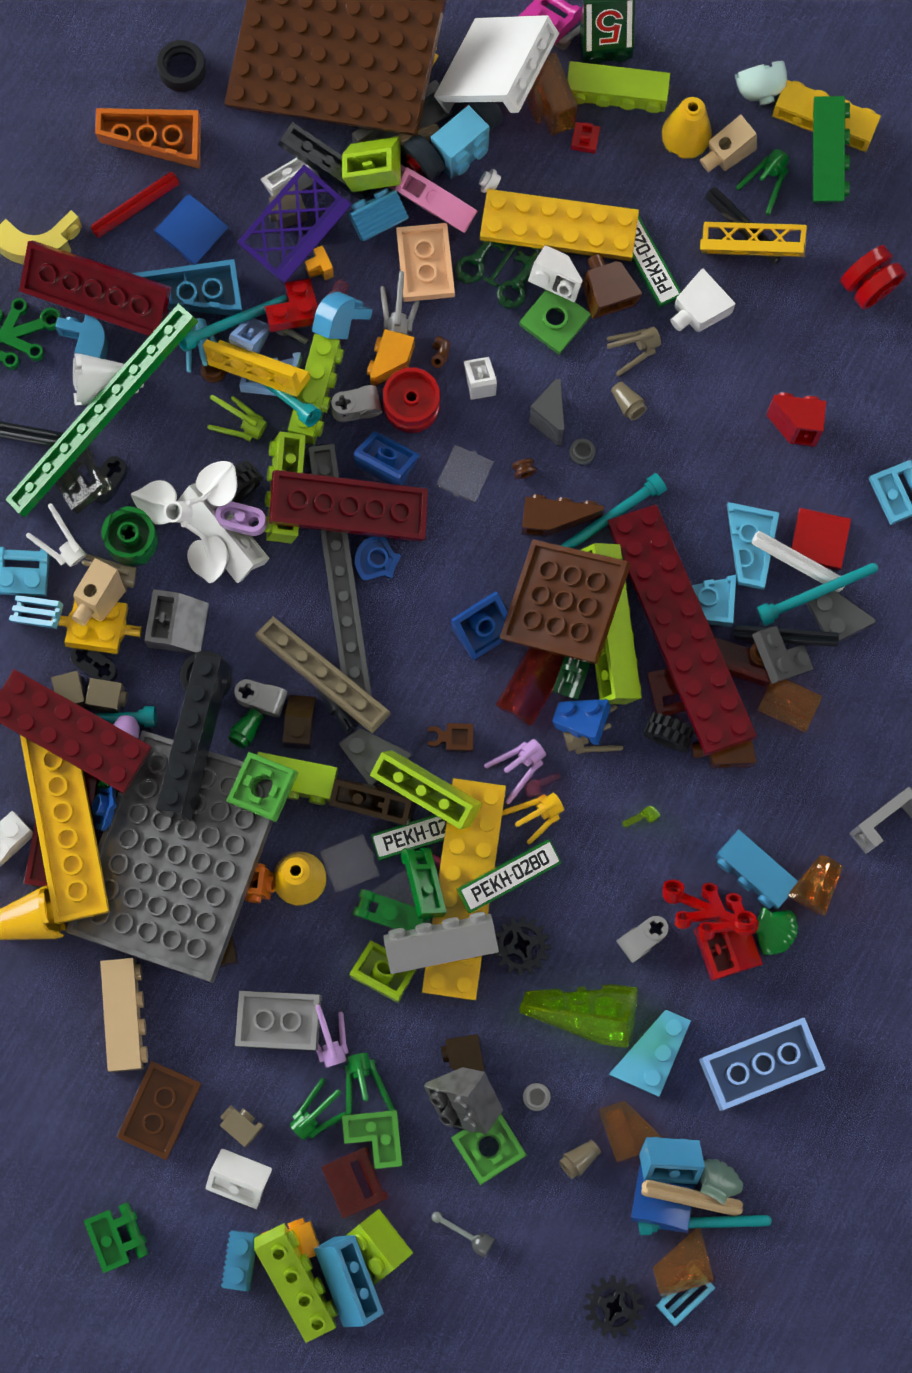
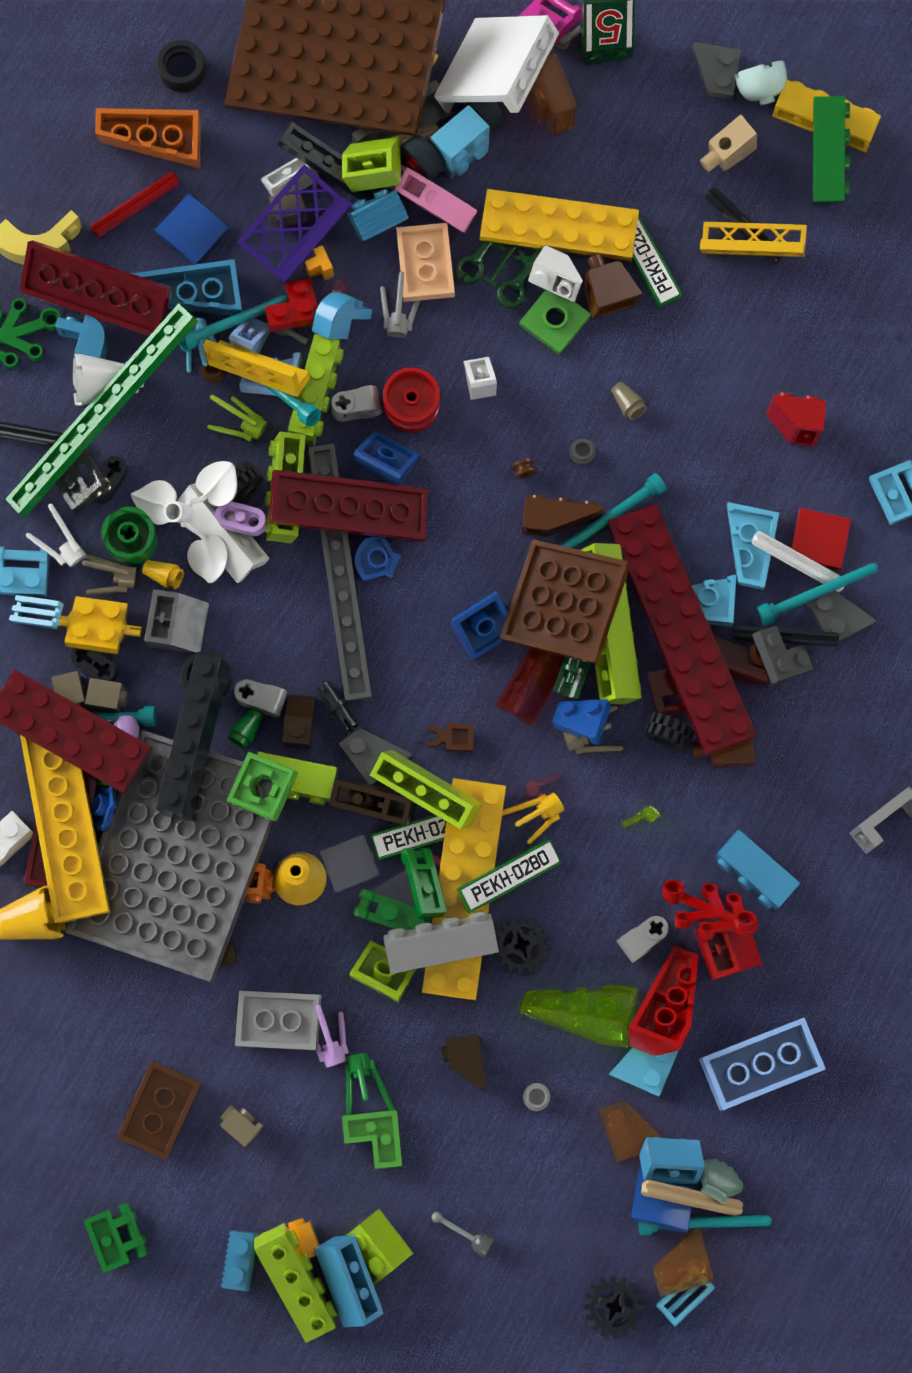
tan torso [72,558,125,626] -> none
tan brick [100,958,148,1072] -> none
white panel [205,1149,272,1209] -> none
dark tan tile [255,616,391,734] -> none
green plant [289,1078,347,1141] -> none
clear red plate [321,1147,389,1218] -> none
light orange slope [367,329,415,386] -> none
flat silver slope [424,1067,503,1134] -> none
reddish brown arm [431,336,451,368] -> none
clear piece [436,445,494,503] -> none
bright green piece [451,1114,527,1185] -> none
white plate [479,169,501,193] -> none
lavender plant [484,739,546,804] -> none
dark grey slope [529,379,564,446] -> none
dark tan cone [559,1140,601,1179] -> none
lime brick [565,61,670,113] -> none
red tile [571,122,600,154] -> none
dark tan plant [607,326,661,376] -> none
yellow cone [662,97,712,159] -> none
white torso [670,269,736,332] -> none
green plant [736,149,790,216] -> none
green animal [756,907,798,955] -> none
clear orange plate [757,679,823,732] -> none
clear orange wing [788,855,843,916] -> none
red wheel [840,245,907,310] -> none
none -> yellow cone [142,560,184,589]
none -> red wedge [629,946,699,1056]
none -> dark grey wing [692,42,741,100]

